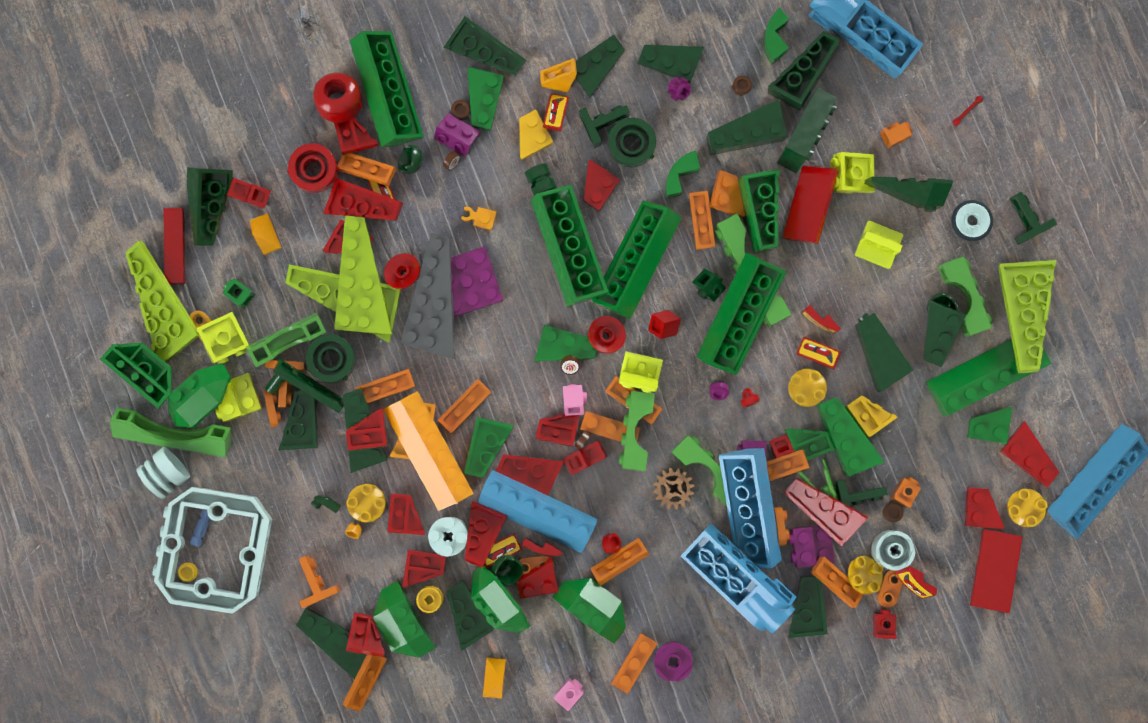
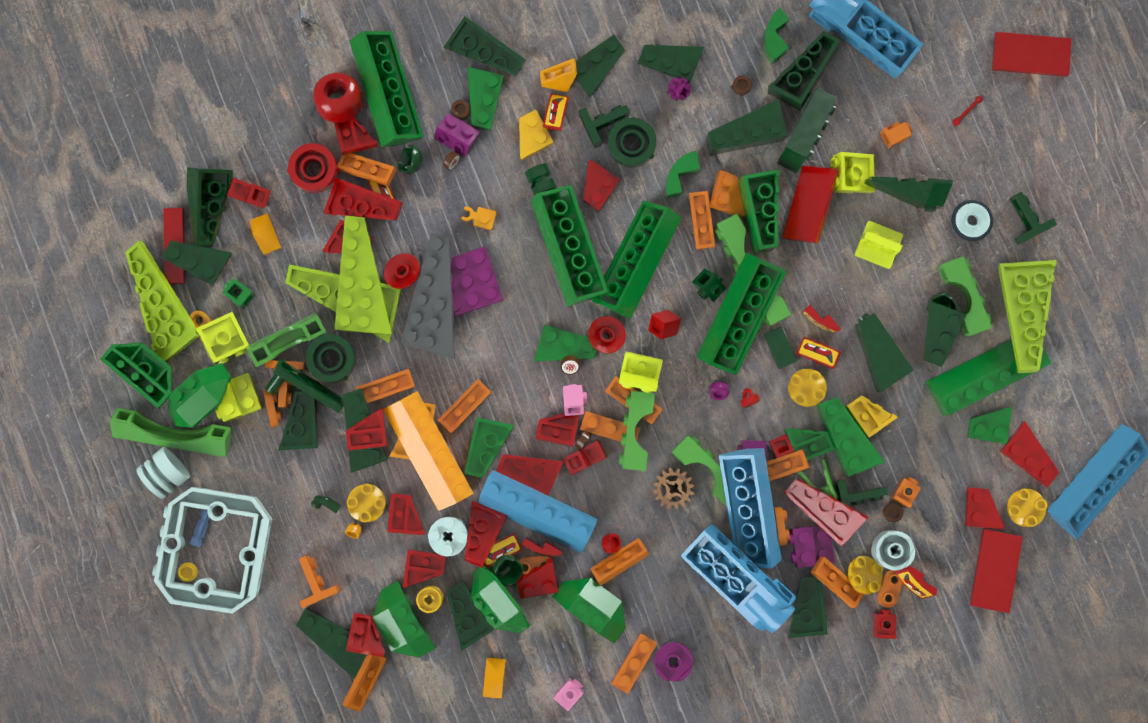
none -> dark green wing [161,241,232,286]
none -> dark green tile [763,326,797,369]
none -> red tile [992,32,1072,77]

